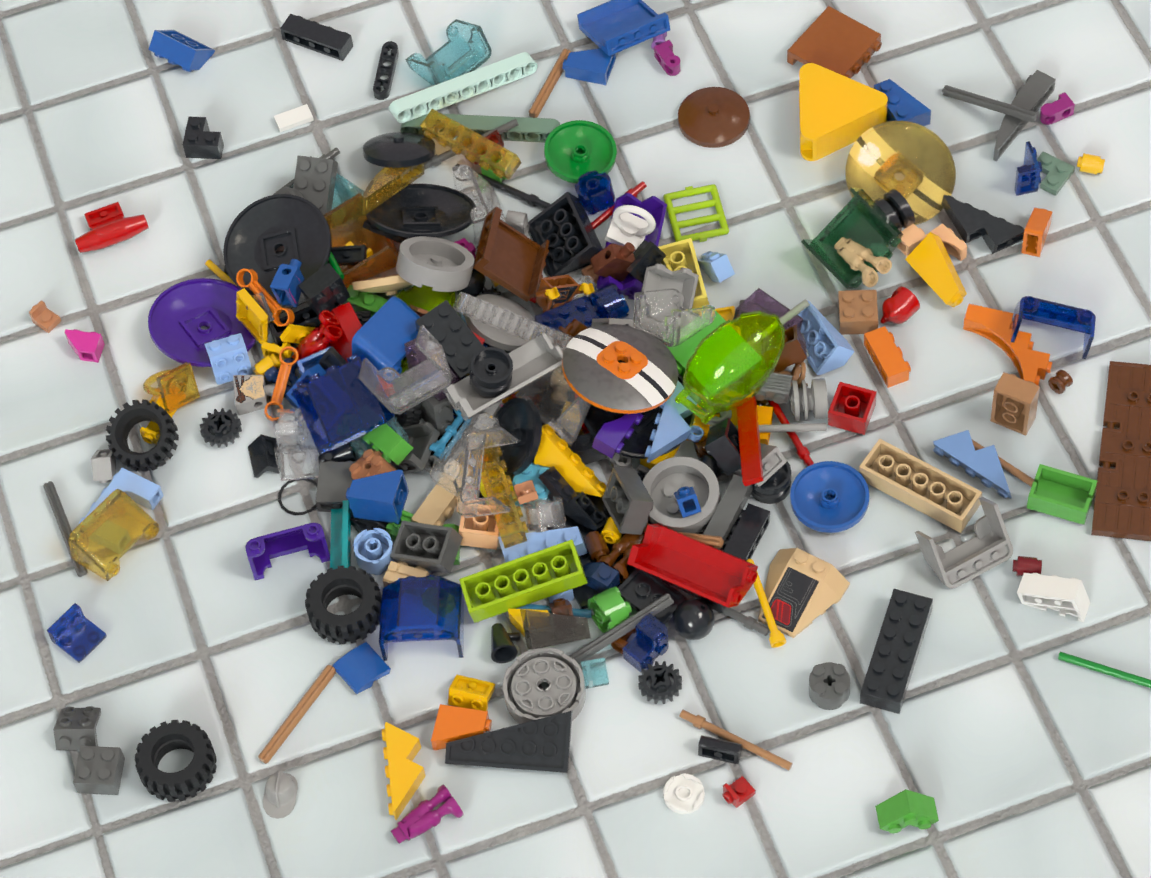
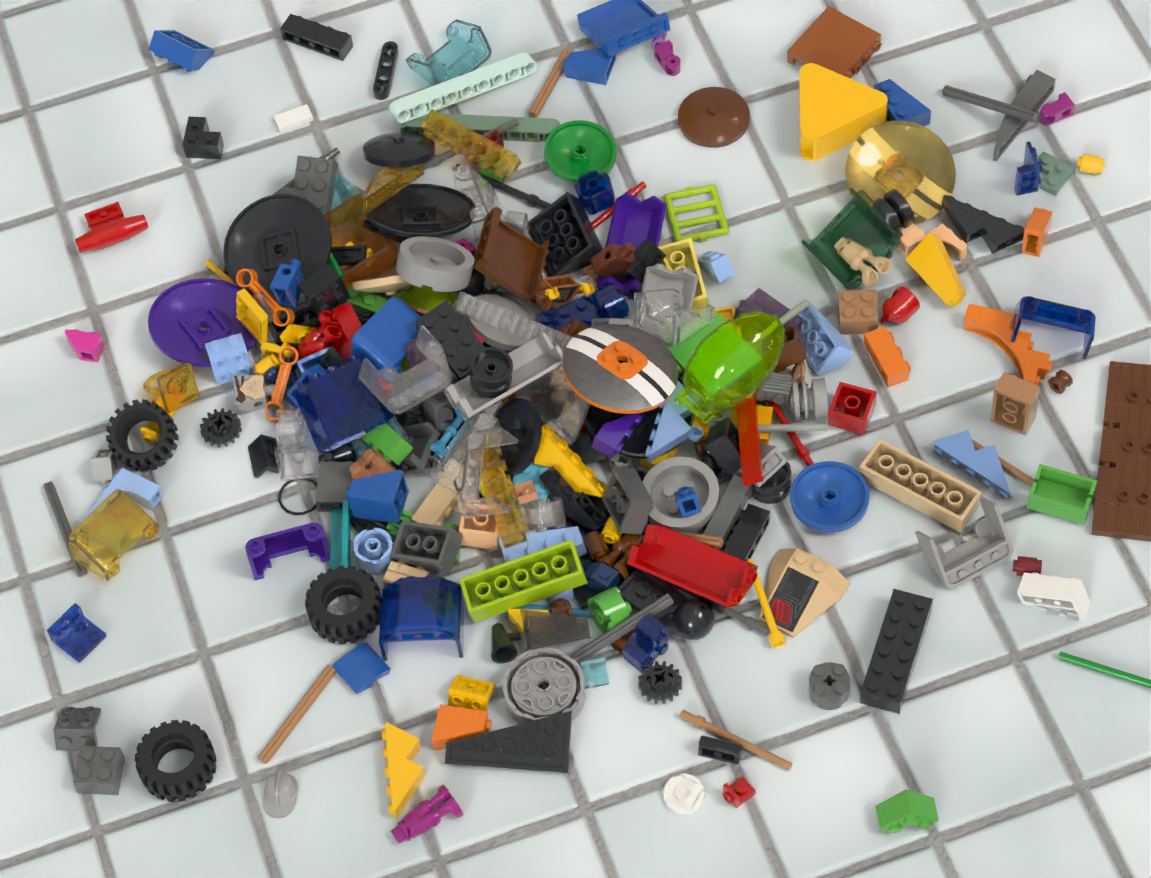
nougat bracket [29,300,61,333] -> none
white tile [604,205,656,253] -> none

